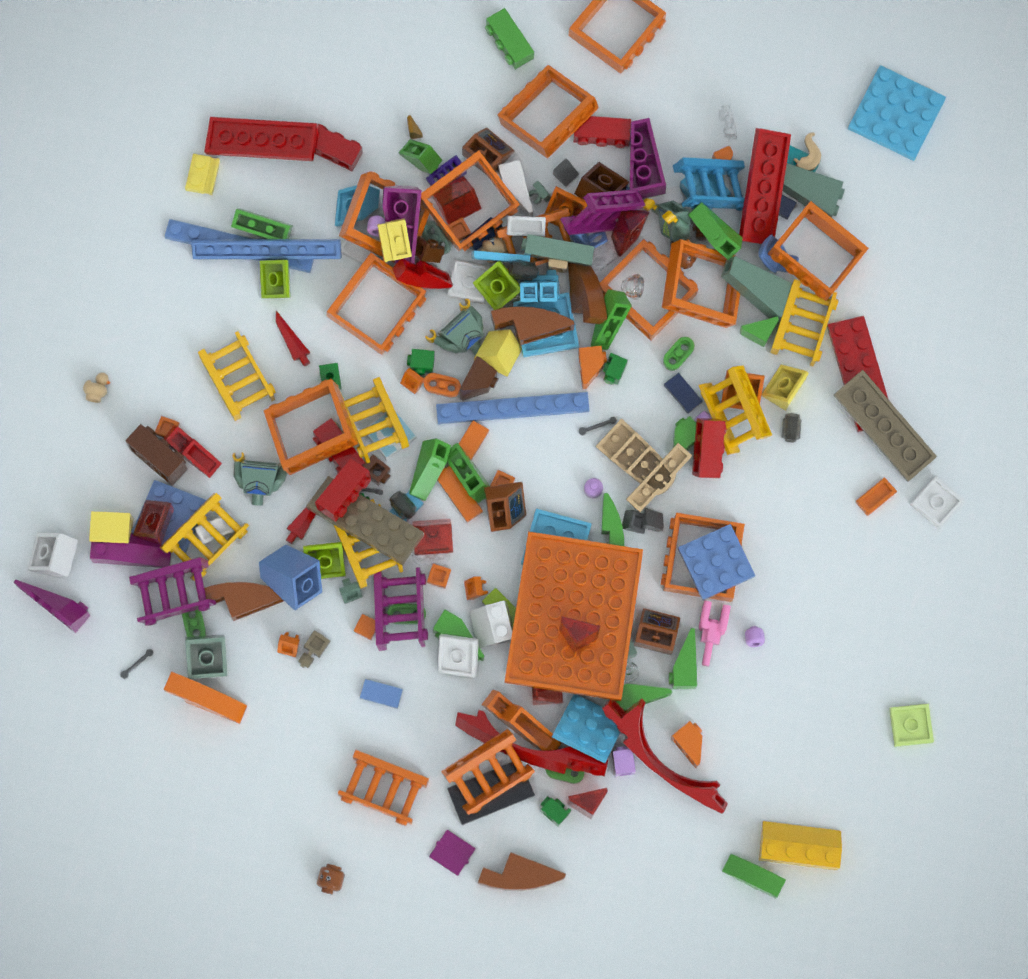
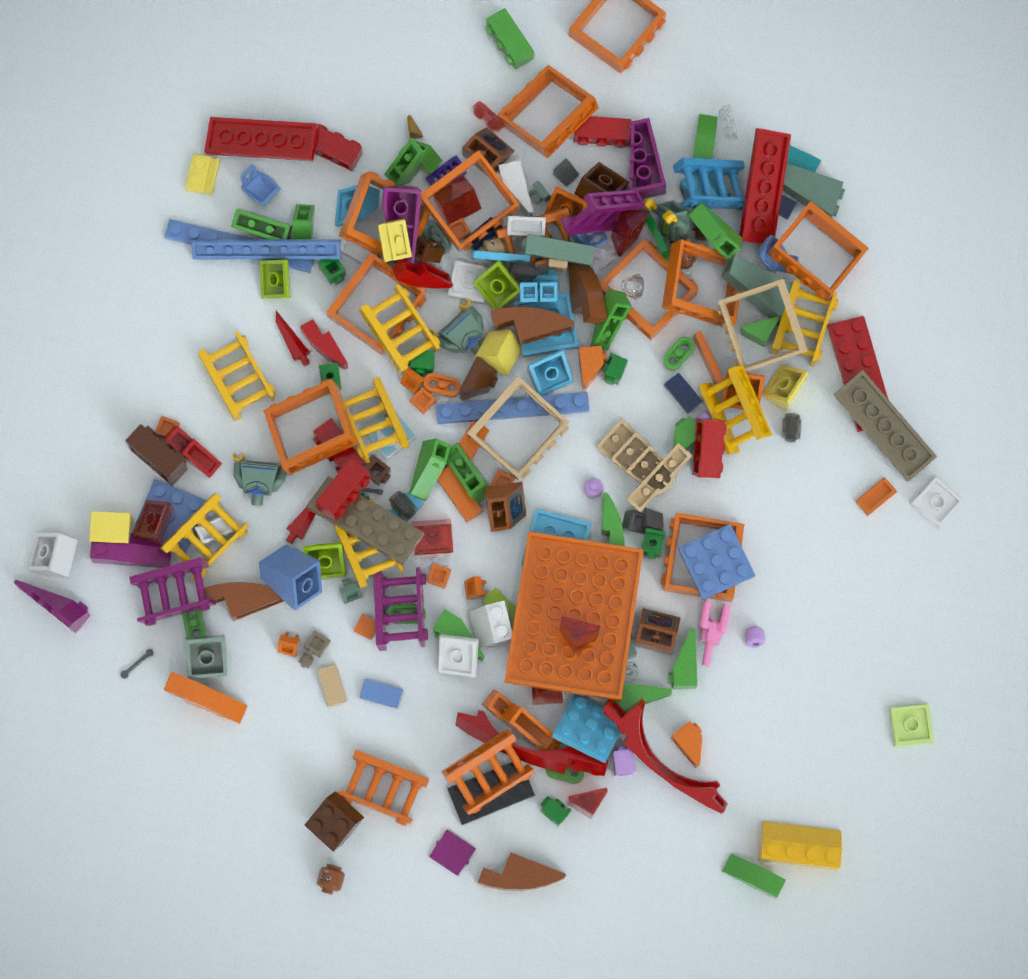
tan animal [83,372,111,403] -> none
lavender piece [367,215,386,237] -> none
dark grey hinge [579,417,617,436] -> none
orange brick [712,146,733,160] -> none
tan piece [794,132,822,171] -> none
medium azure plate [848,65,946,161] -> none
none -> medium blue piece [240,164,281,207]
none -> bright green slope [292,204,315,239]
none -> red slope [300,319,348,370]
none -> reddish brown brick [304,791,365,852]
none -> tan tile [317,664,347,708]
none -> green brick [318,259,346,285]
none -> yellow fence [359,284,440,374]
none -> bright green slope [384,138,424,185]
none -> orange tile [410,387,436,415]
none -> tan window [466,376,569,480]
none -> clear red plate [473,101,505,132]
none -> medium azure slope [527,349,574,396]
none -> green tile [642,210,670,263]
none -> green brick [642,528,665,559]
none -> bright green slope [693,114,718,159]
none -> orange tile [693,331,724,385]
none -> tan window [716,278,808,372]

